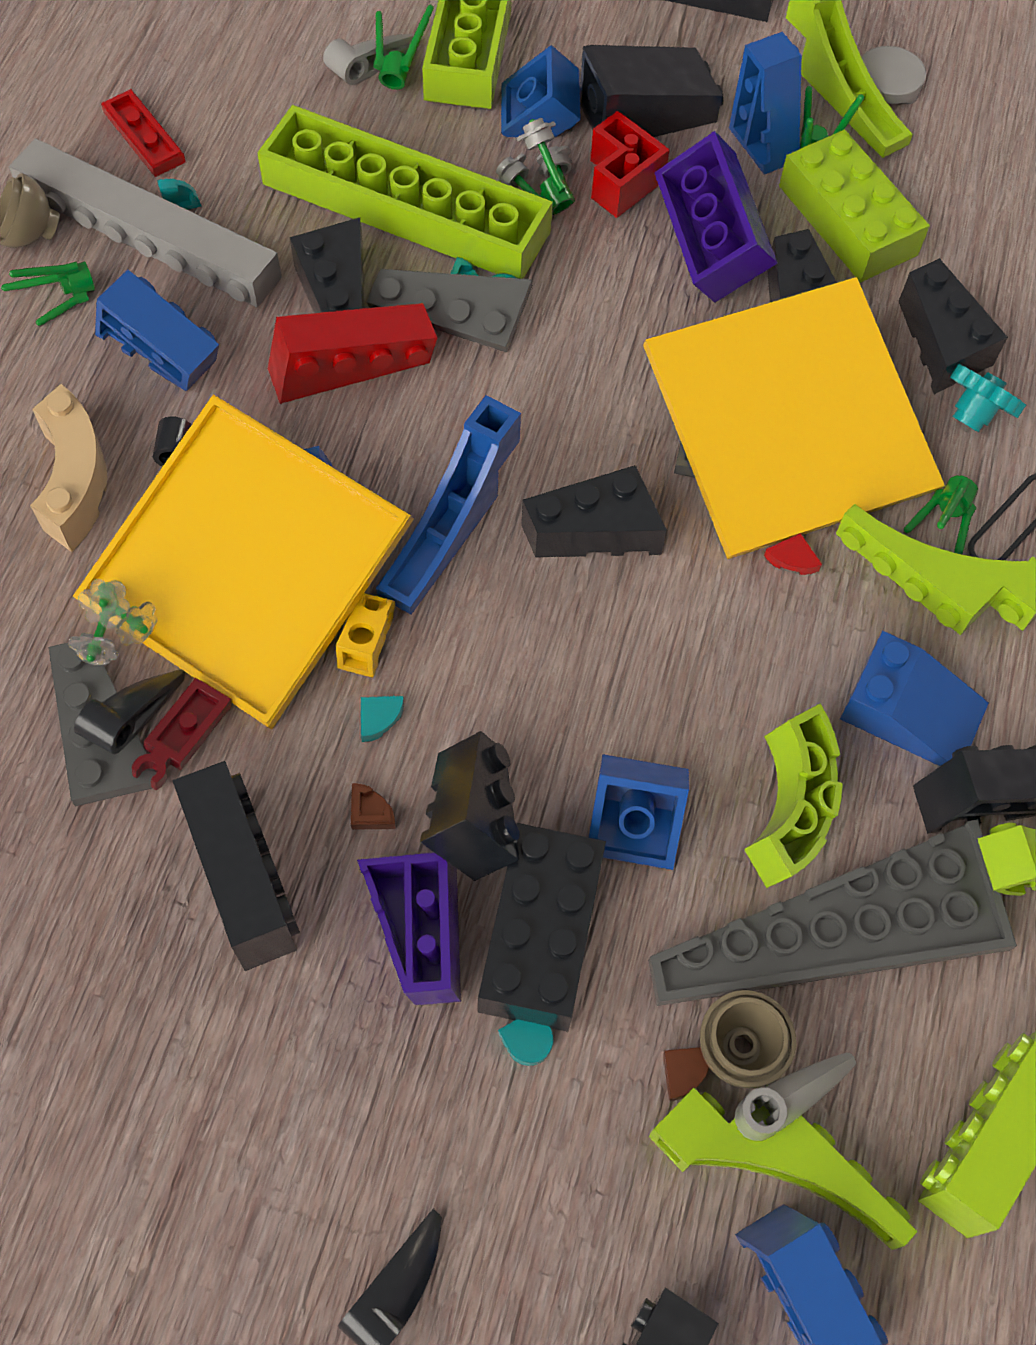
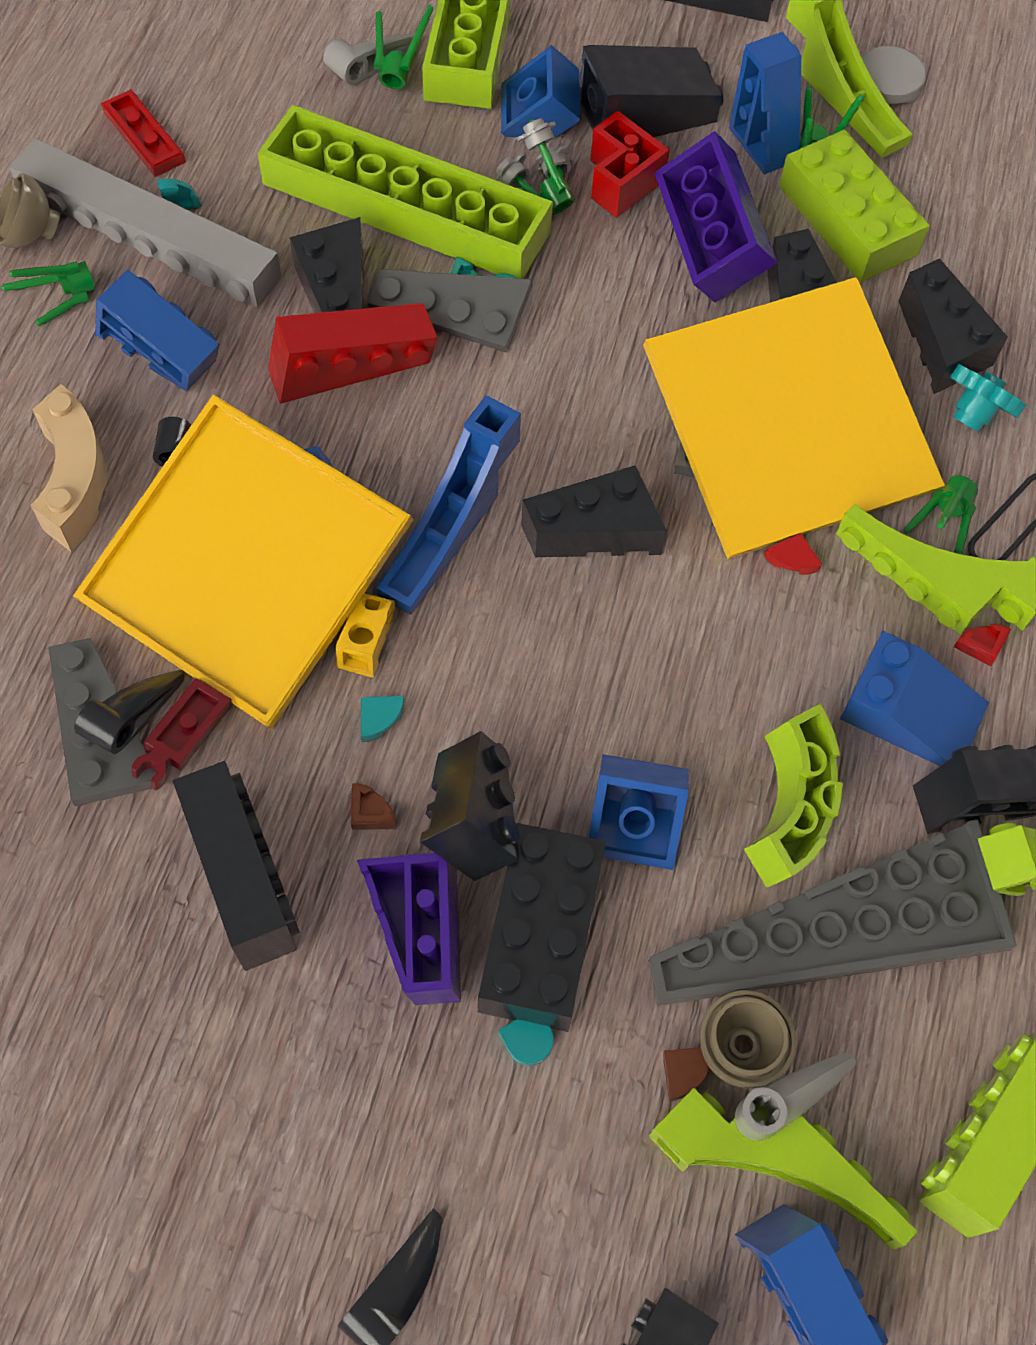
clear plant [68,579,157,665] -> none
none -> red tile [953,624,1011,666]

